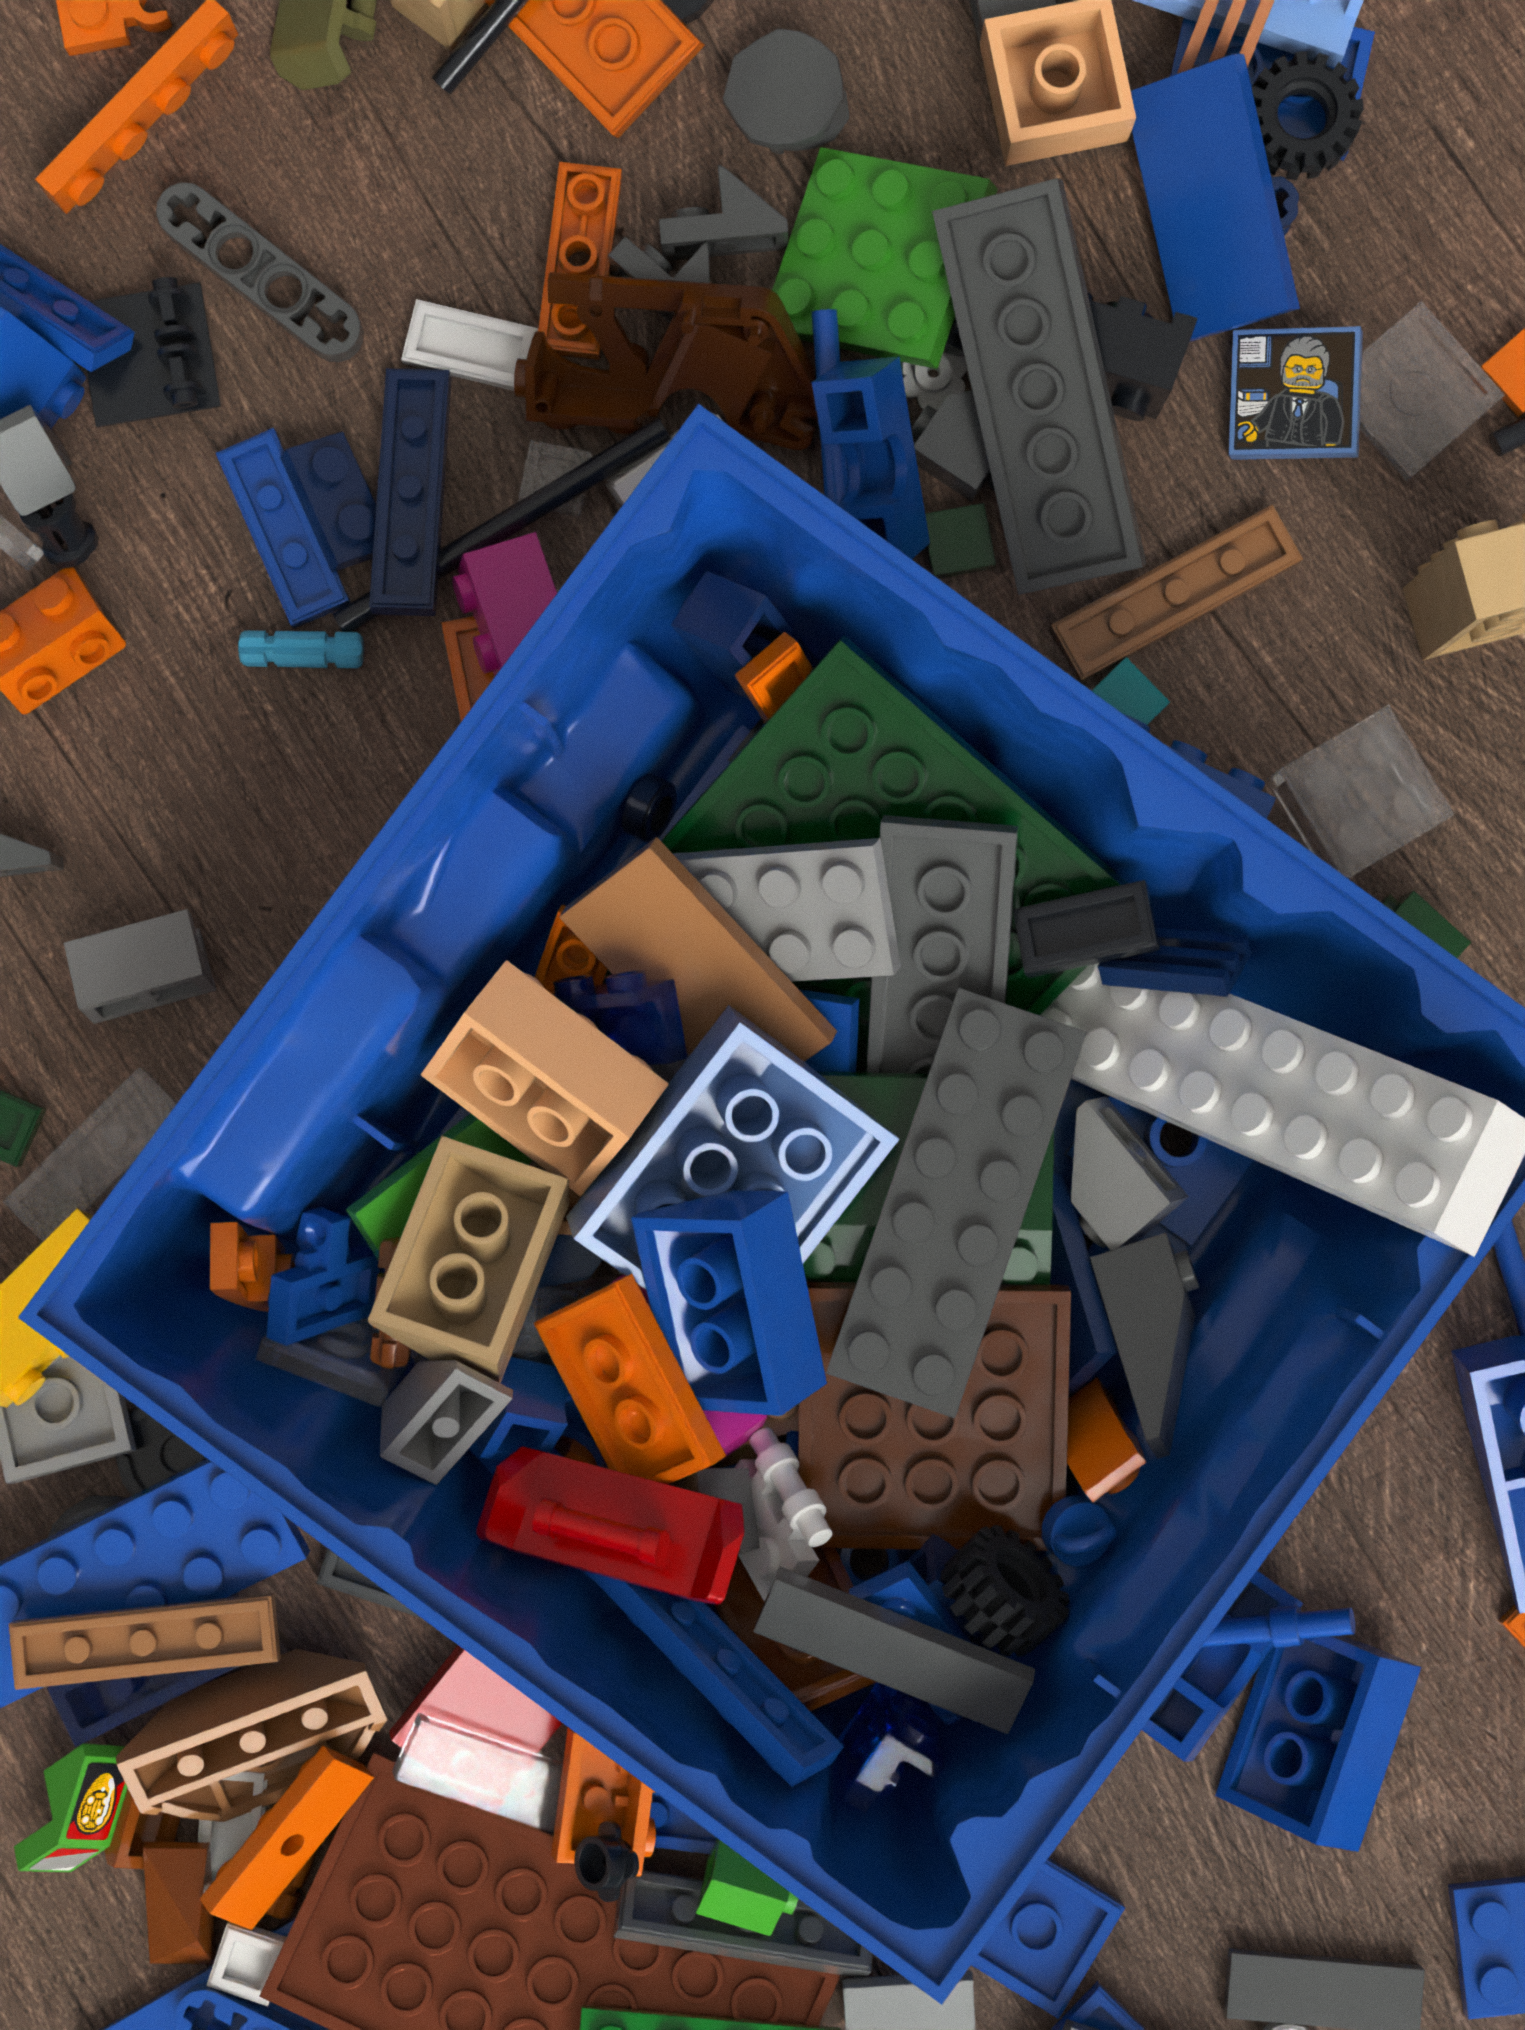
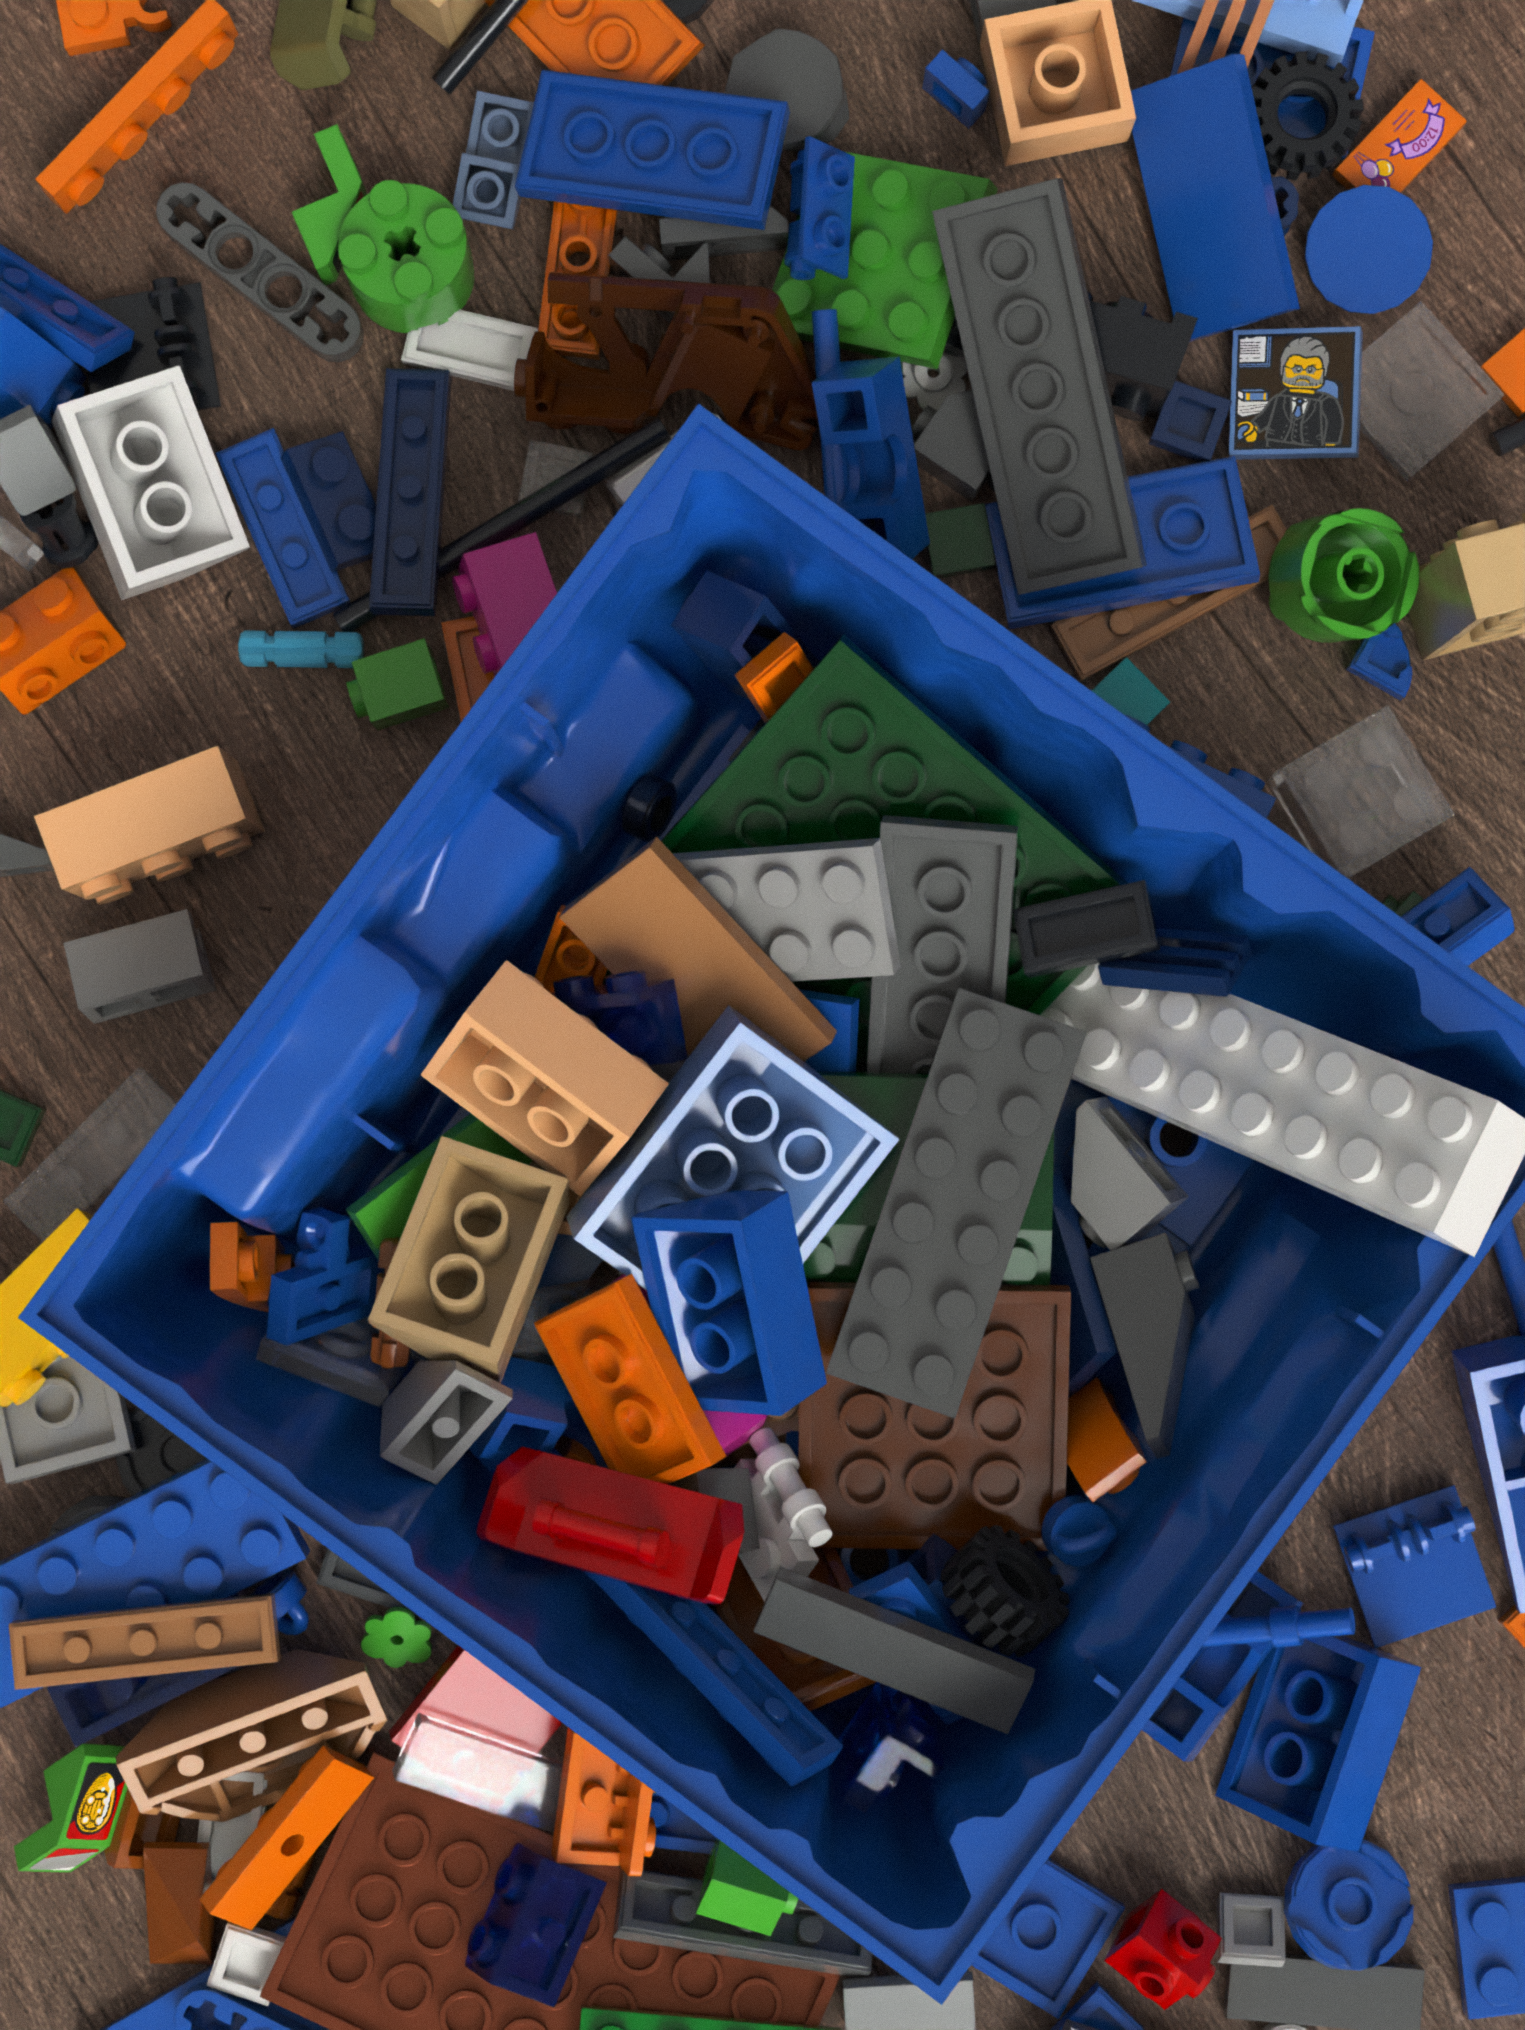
black plate [574,1821,639,1902] -> none
none -> light nougat brick [34,746,265,905]
none -> white slope [51,365,250,601]
none -> blue tile [250,1570,309,1635]
none -> bright green slope [292,124,367,286]
none -> bright green brick [338,180,475,333]
none -> bright green brick [346,638,450,731]
none -> bright green plant [361,1607,432,1668]
none -> sand blue slope [453,91,534,230]
none -> clear blue bracket [465,1843,607,2007]
none -> blue tile [515,70,790,230]
none -> blue hinge [784,136,855,280]
none -> blue plate [922,49,990,129]
none -> blue tile [985,456,1260,630]
none -> red brick [1104,1889,1222,2010]
none -> dark blue plate [1148,380,1232,463]
none -> light grey tile [1216,1892,1286,1967]
none -> bright green brick [1269,508,1419,643]
none -> blue tile [1284,1840,1414,1971]
none -> blue tile [1305,185,1433,314]
none -> orange tile [1332,79,1467,193]
none -> blue hinge [1333,1485,1496,1648]
none -> blue tile [1346,623,1412,701]
none -> blue slope [1401,867,1515,966]

